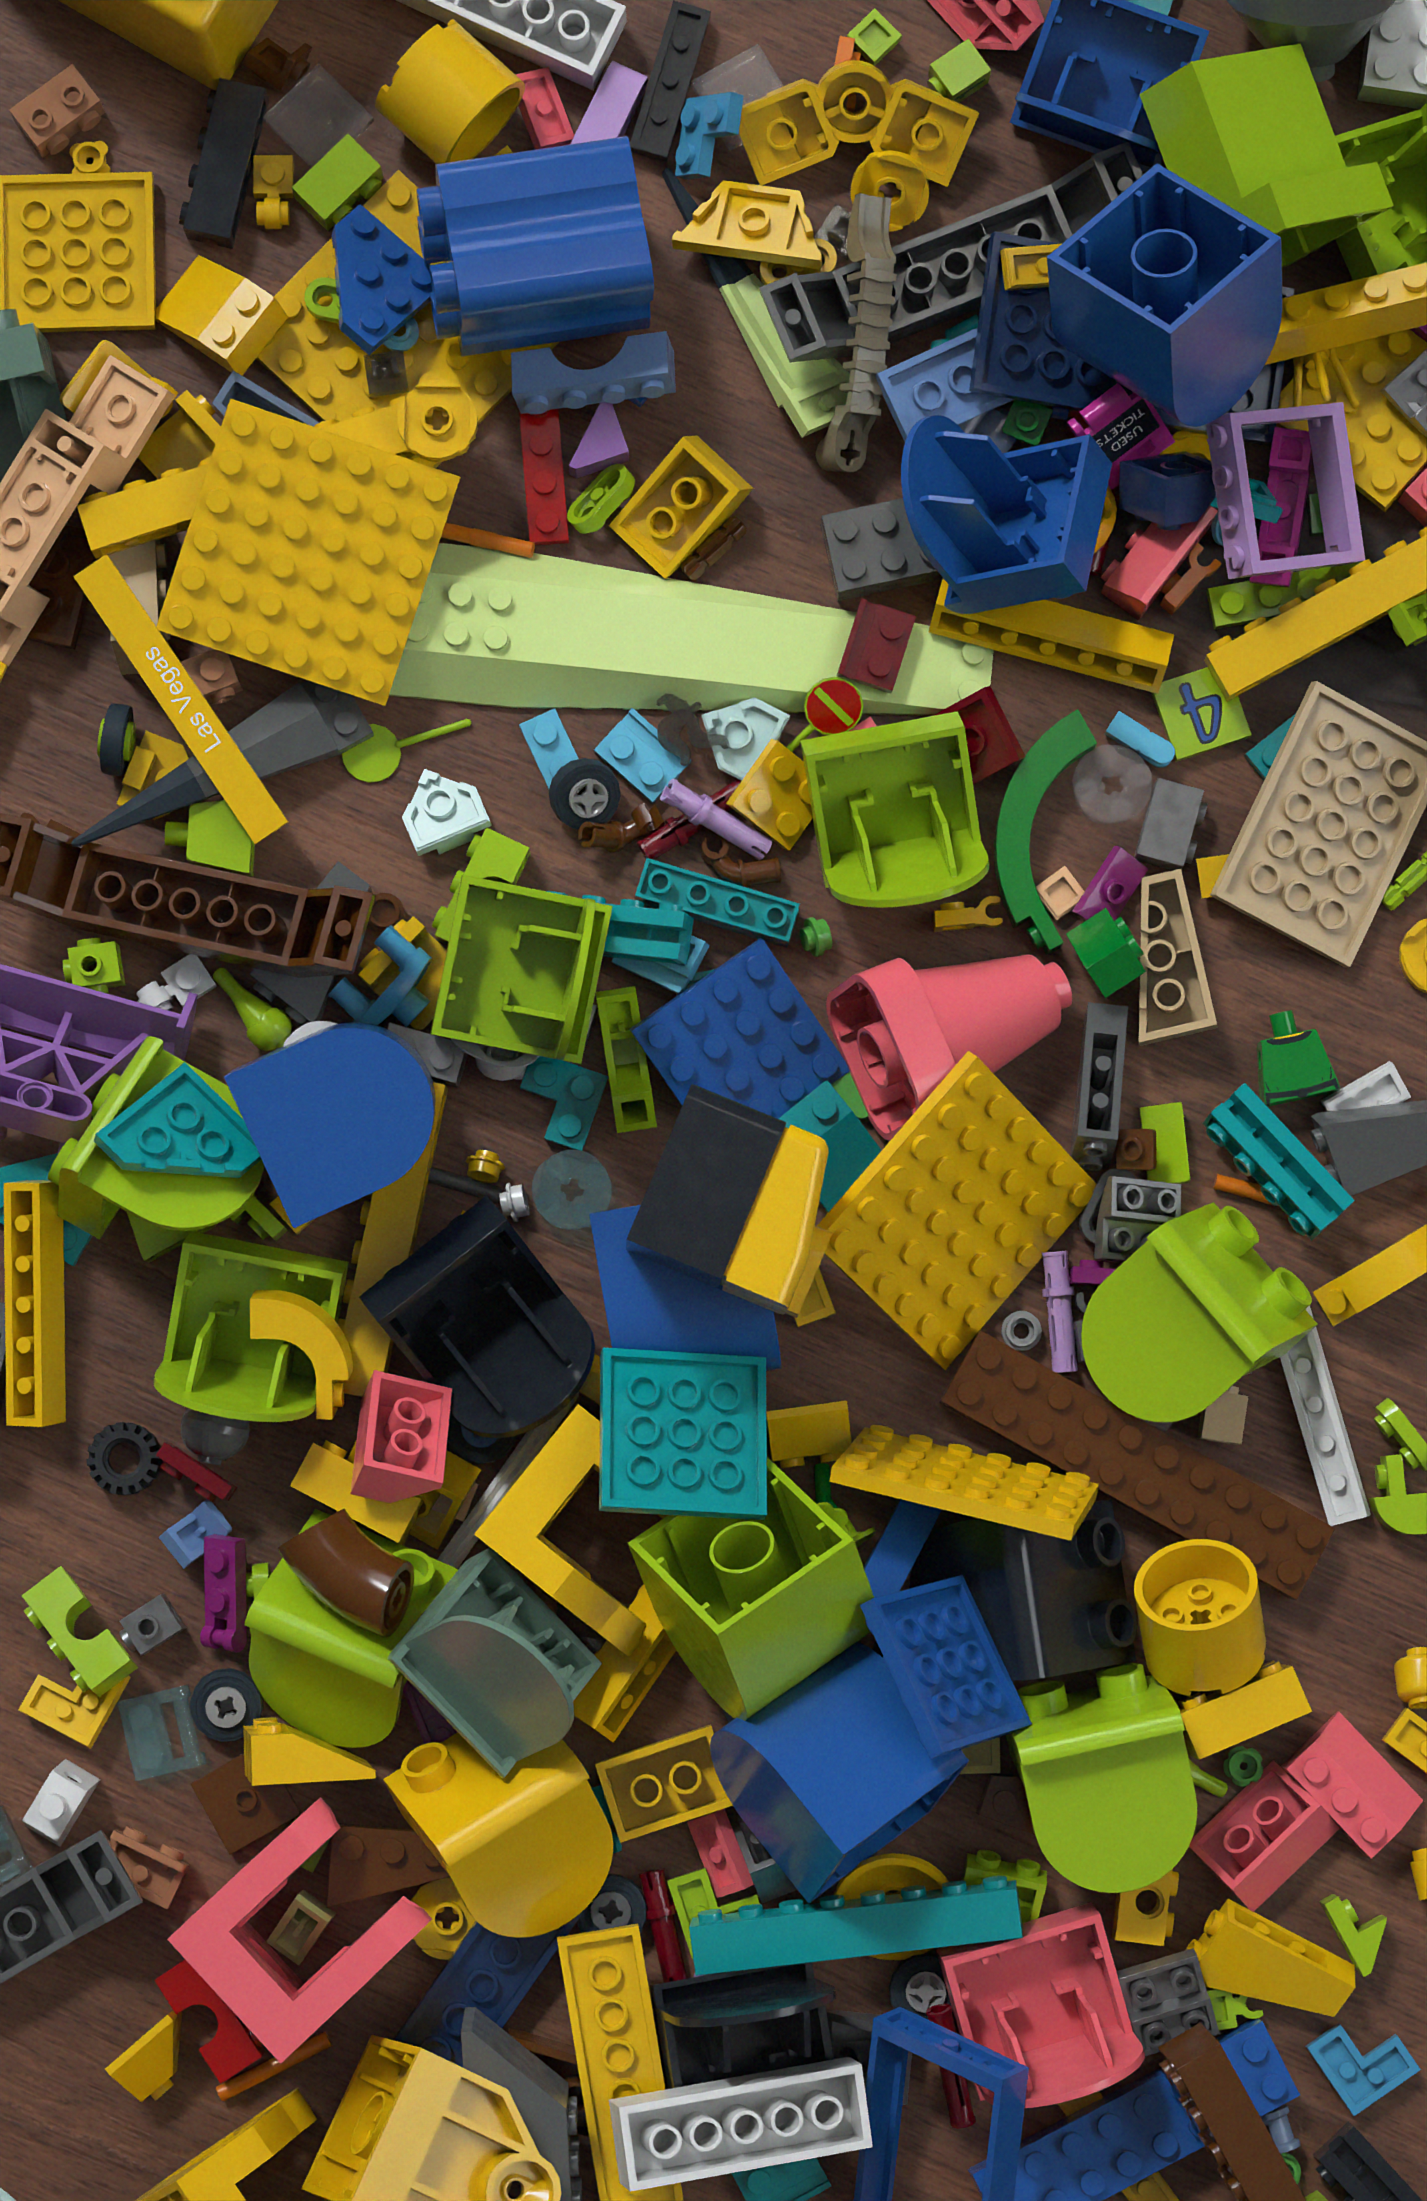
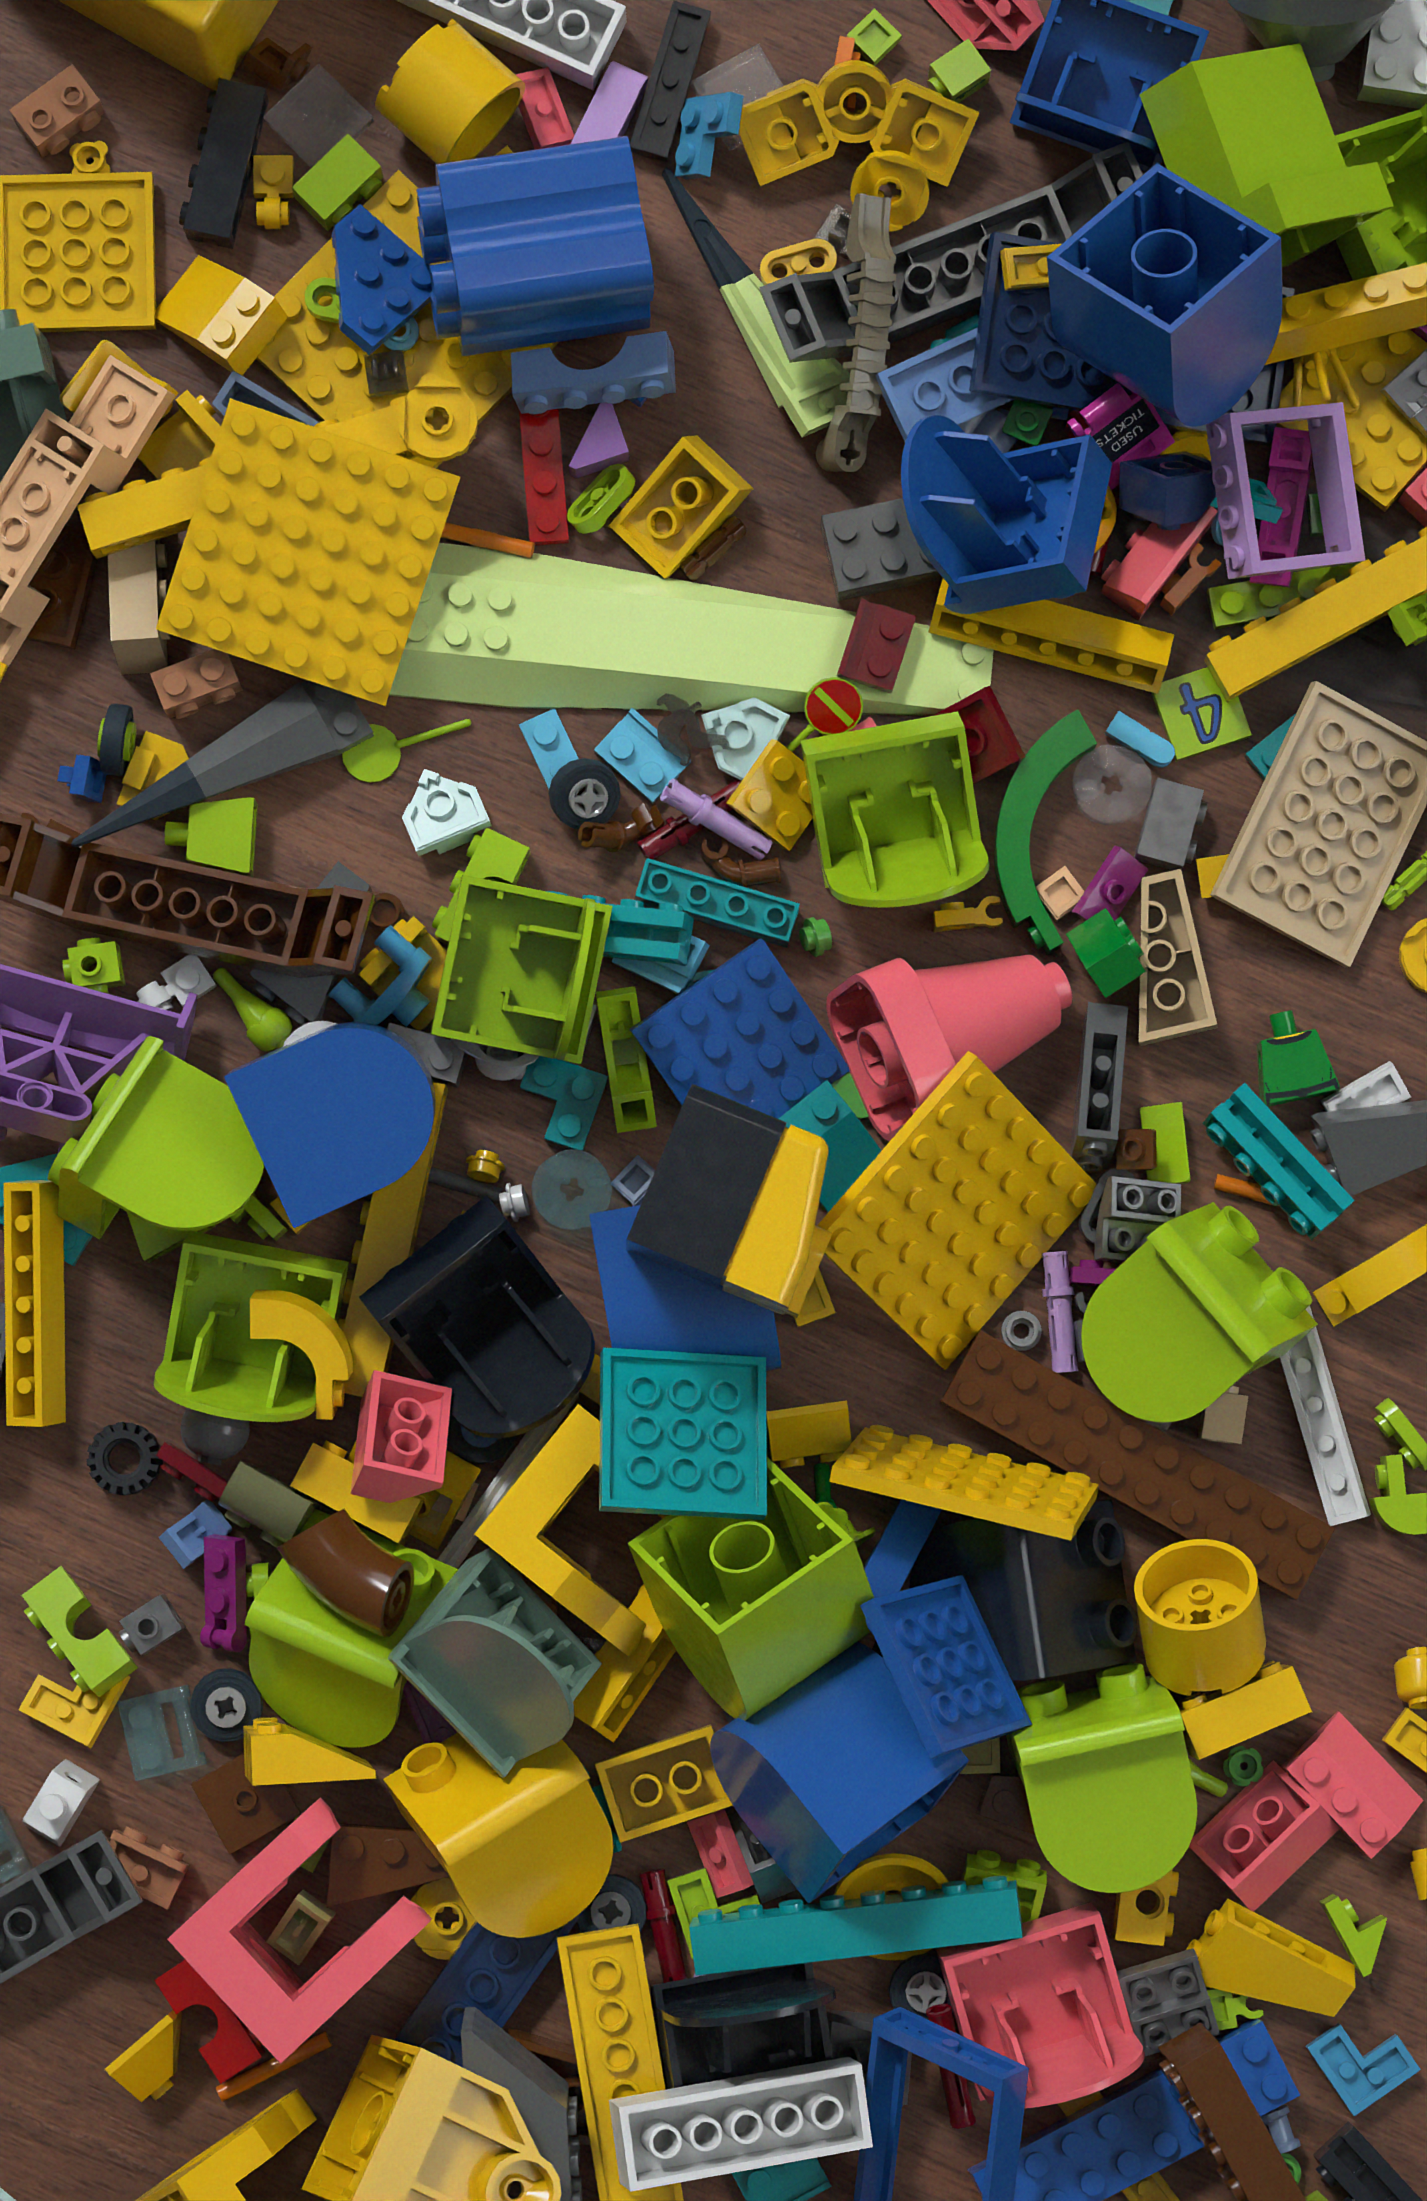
yellow tile [73,554,289,844] -> none
teal plate [94,1062,262,1178] -> none
yellow wing [672,180,822,269] -> none
none -> blue tile [57,755,107,803]
none -> olive brick [219,1461,321,1547]
none -> sand blue slope [610,1155,655,1206]

